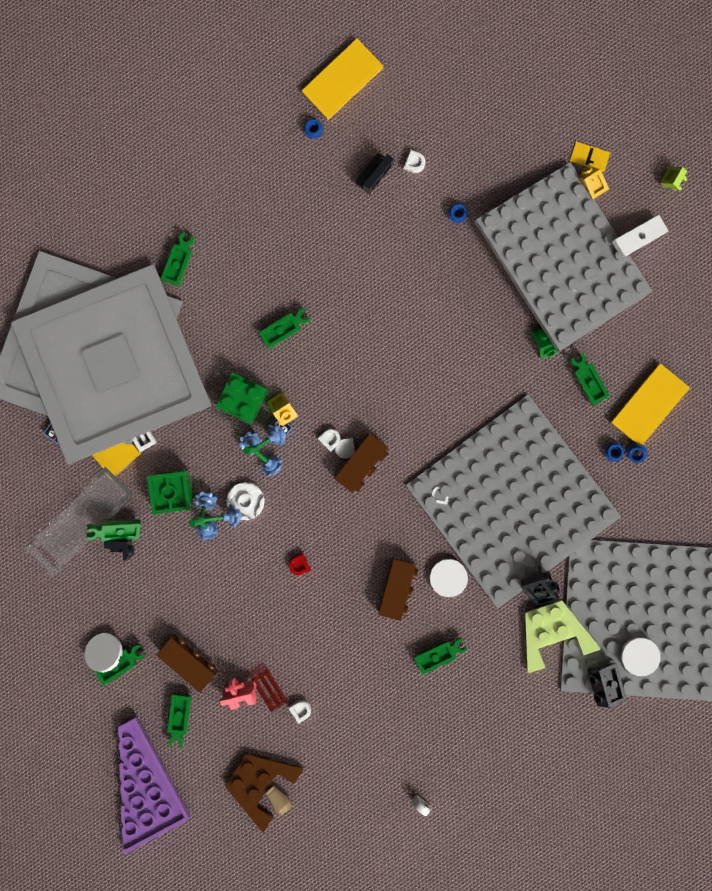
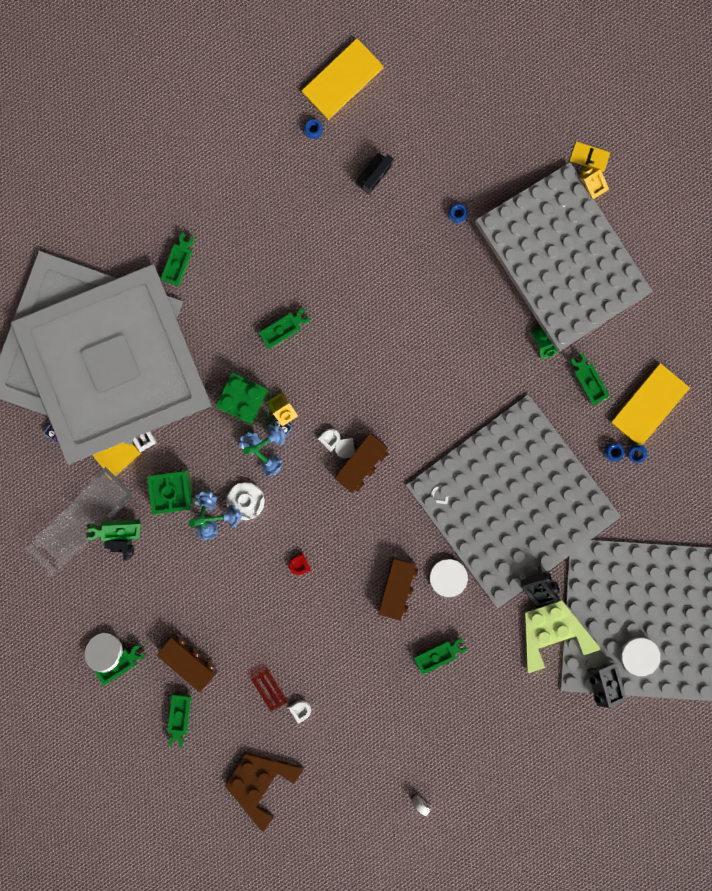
medium lavender wing [118,716,191,854] -> none
coral hips [220,678,257,710] -> none
tan cone [265,786,293,816] -> none
white tile [403,149,425,173] -> none
white tile [612,215,669,258] -> none
lime tile [660,166,687,190] -> none

